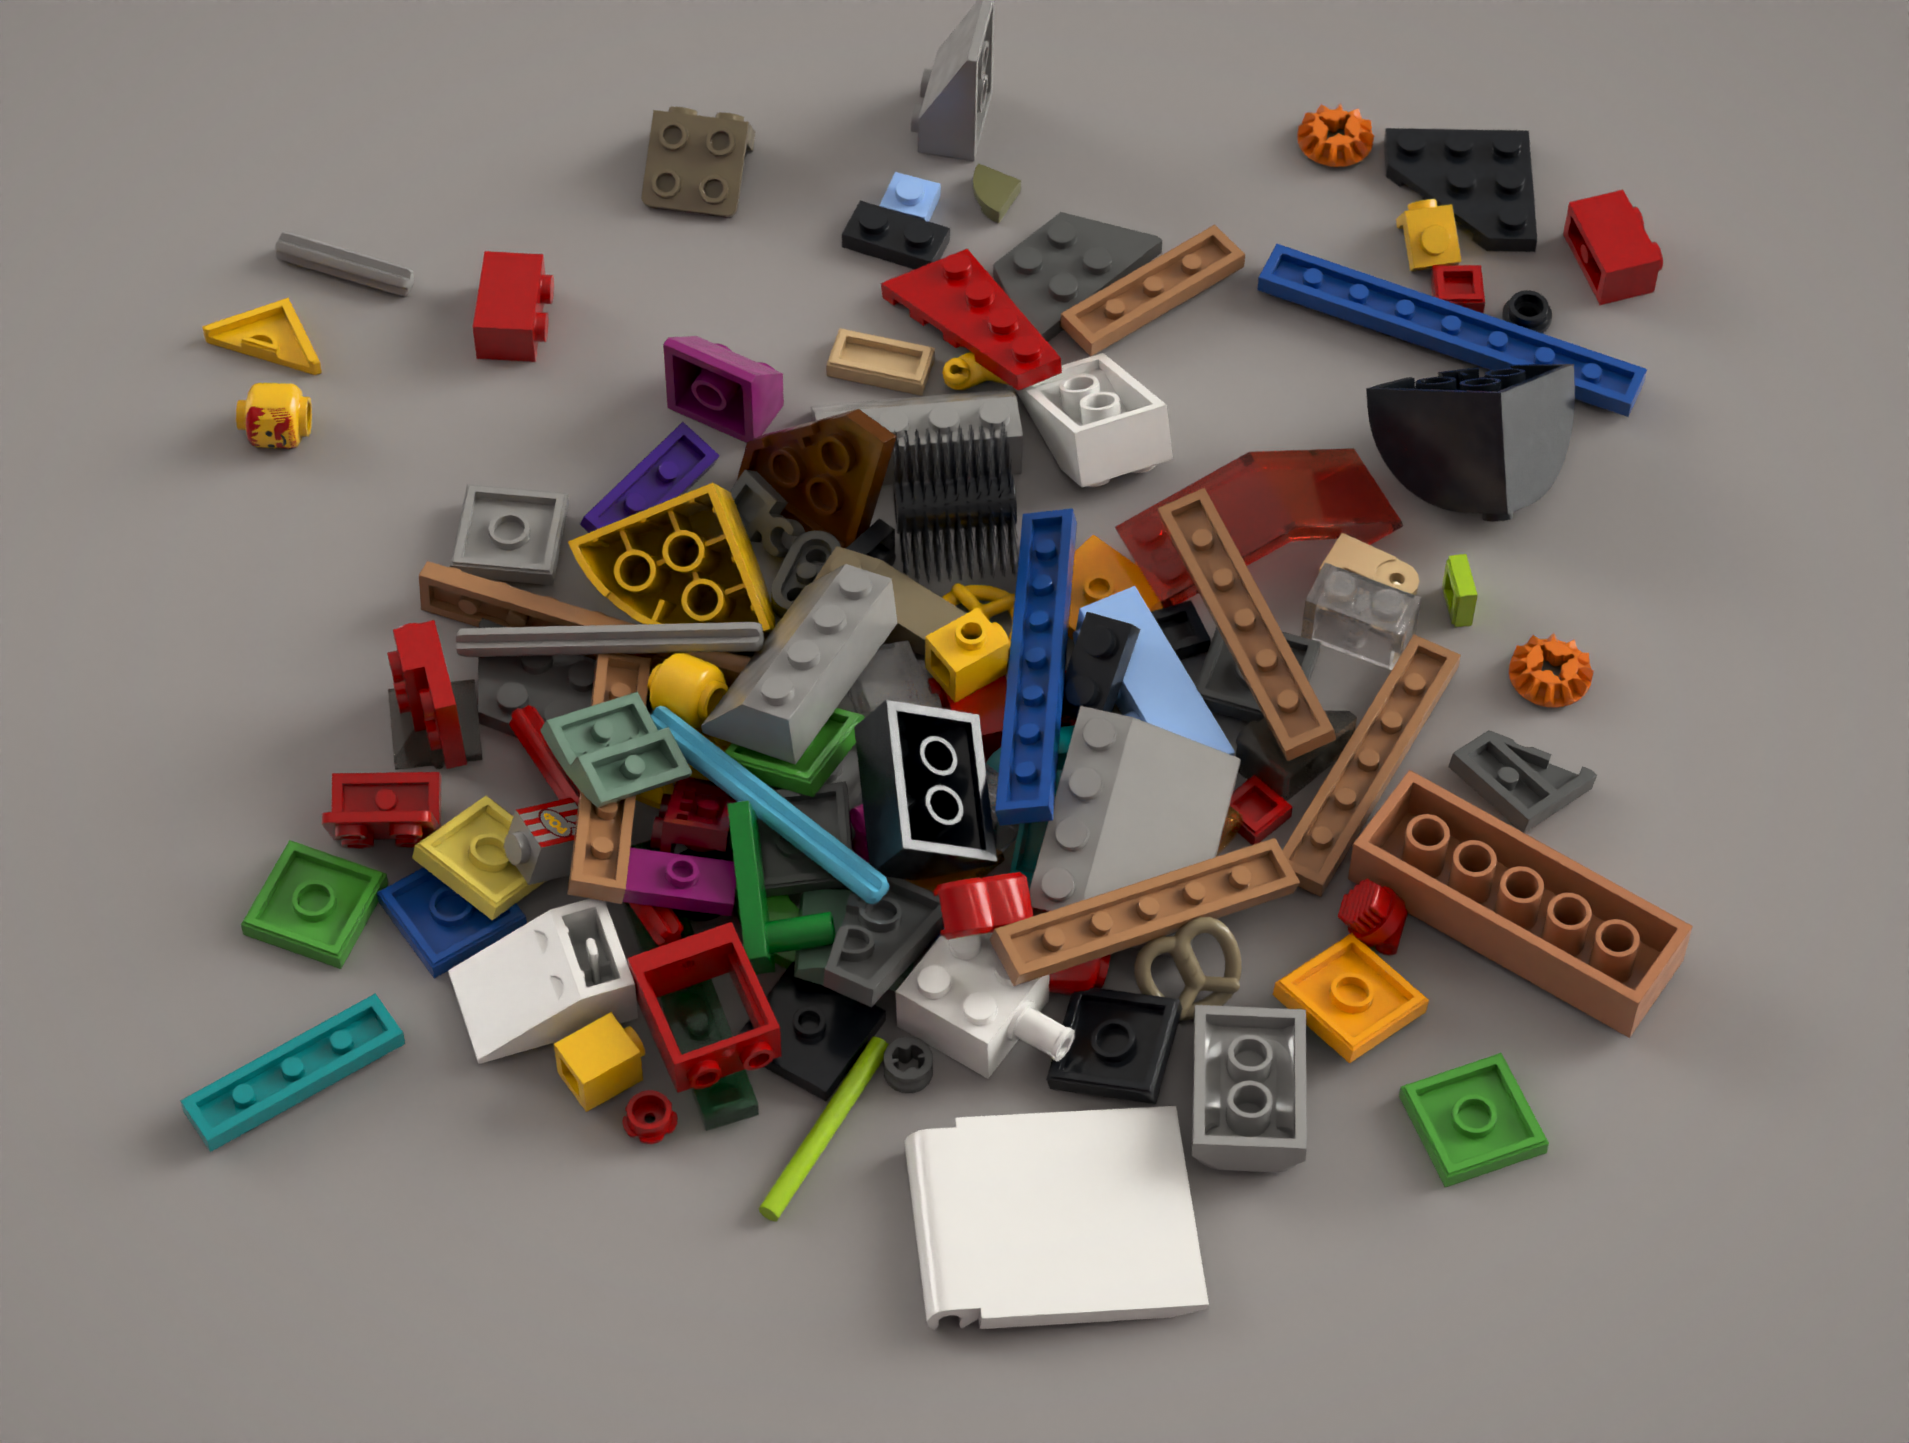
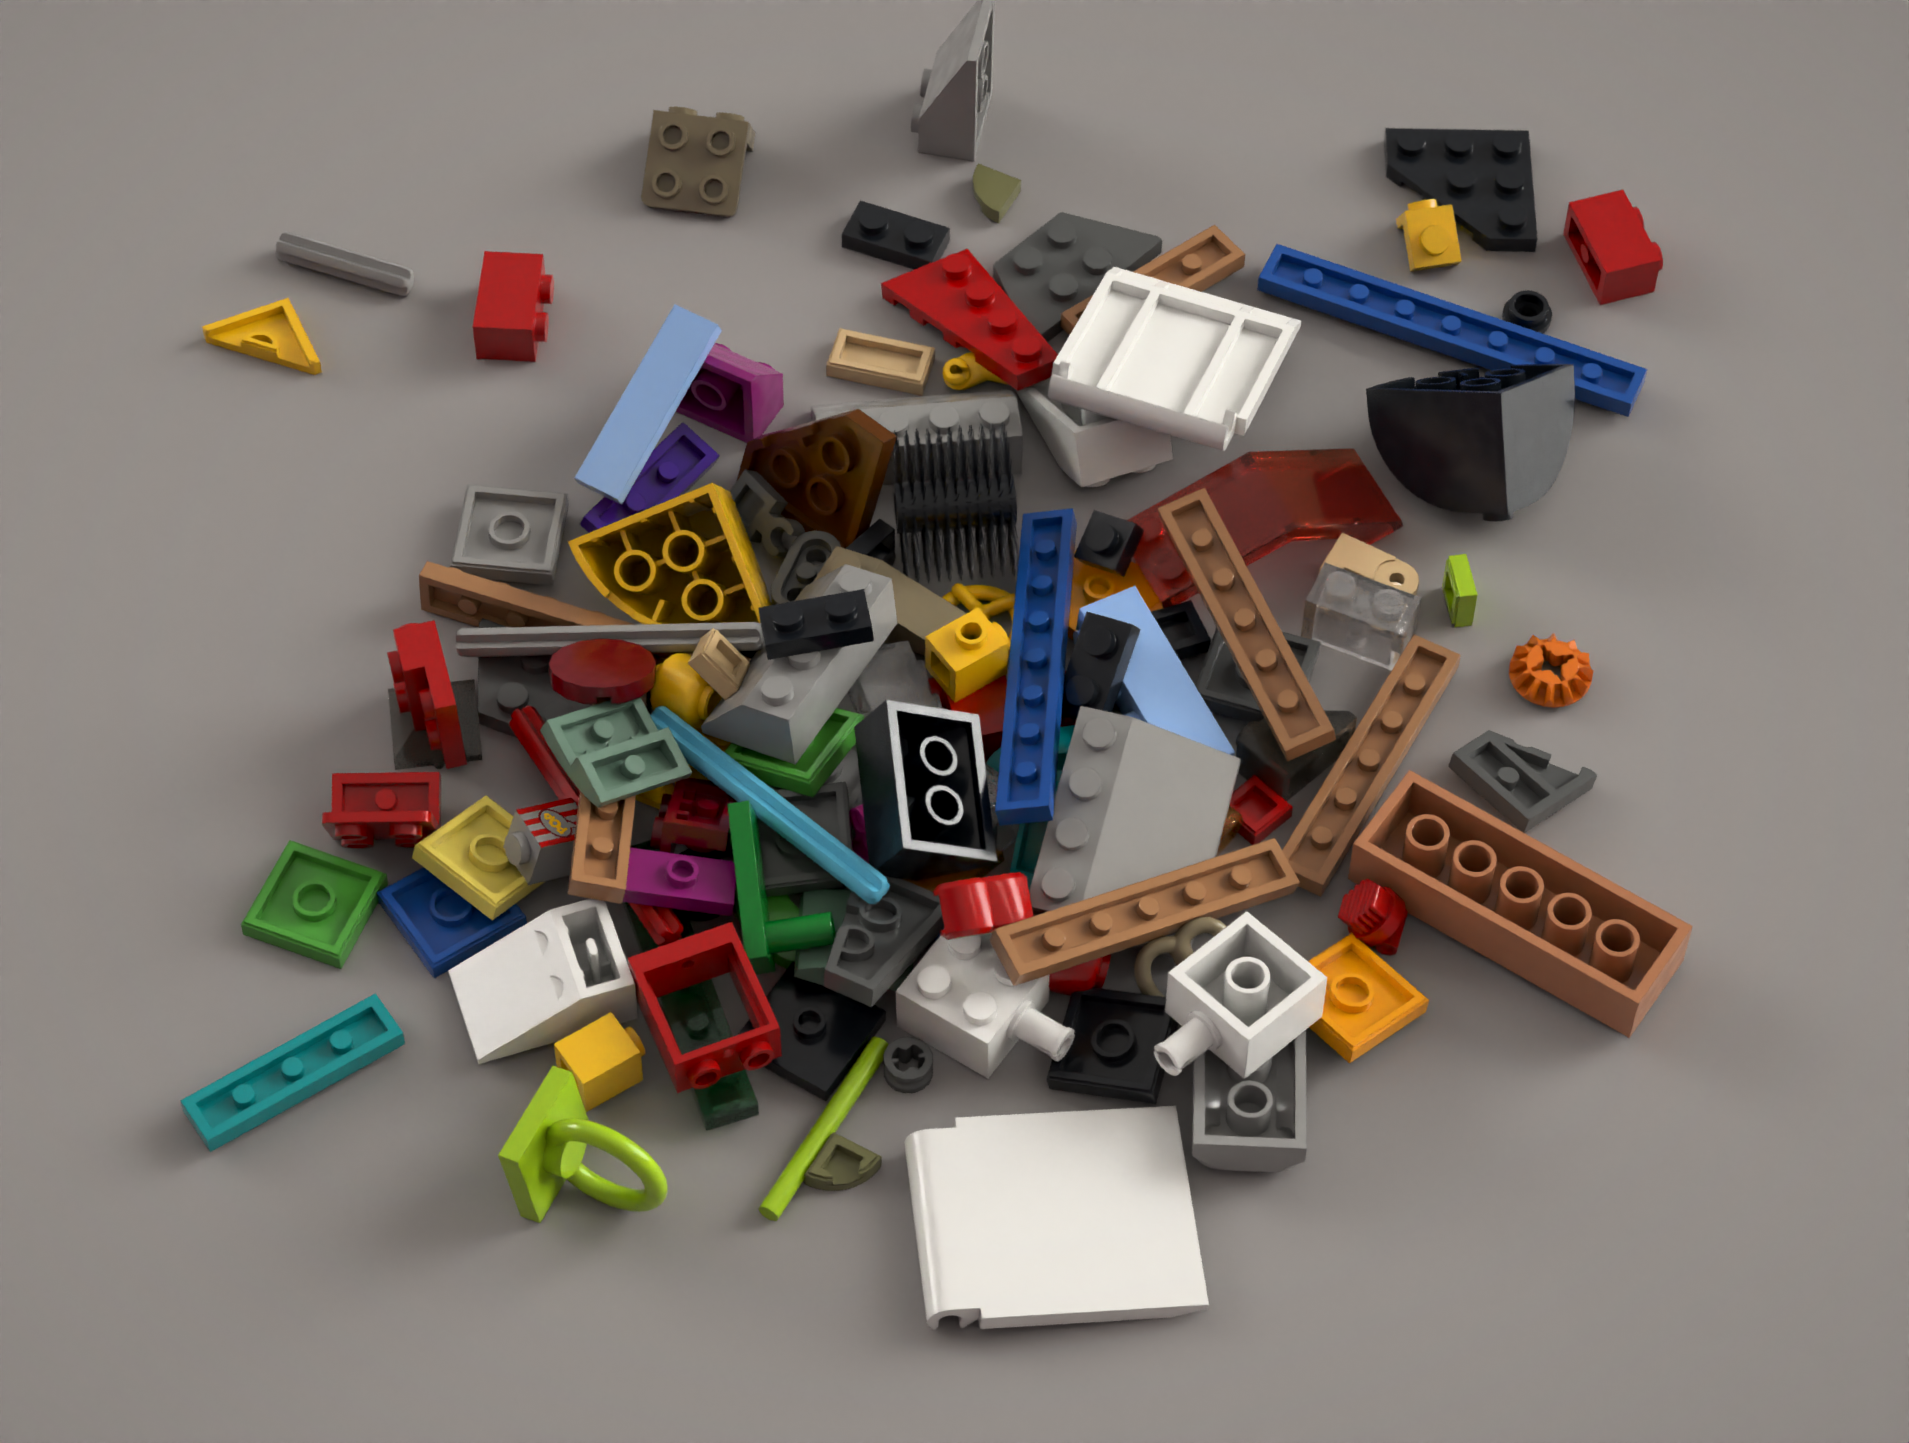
yellow head [236,383,312,449] -> none
red plate [622,1090,678,1144] -> none
light blue plate [879,172,941,221] -> none
orange gear [1297,103,1374,167] -> none
bright green tile [1399,1053,1549,1188] -> none
red tile [1431,265,1485,314] -> none
none -> lime tile [498,1066,668,1223]
none -> dark red tile [549,638,656,705]
none -> light blue tile [574,304,722,505]
none -> tan tile [688,628,750,700]
none -> black plate [758,589,874,660]
none -> olive tile [805,1132,882,1191]
none -> white piece [1048,267,1301,451]
none -> black plate [1074,510,1145,577]
none -> white brick [1154,911,1327,1079]

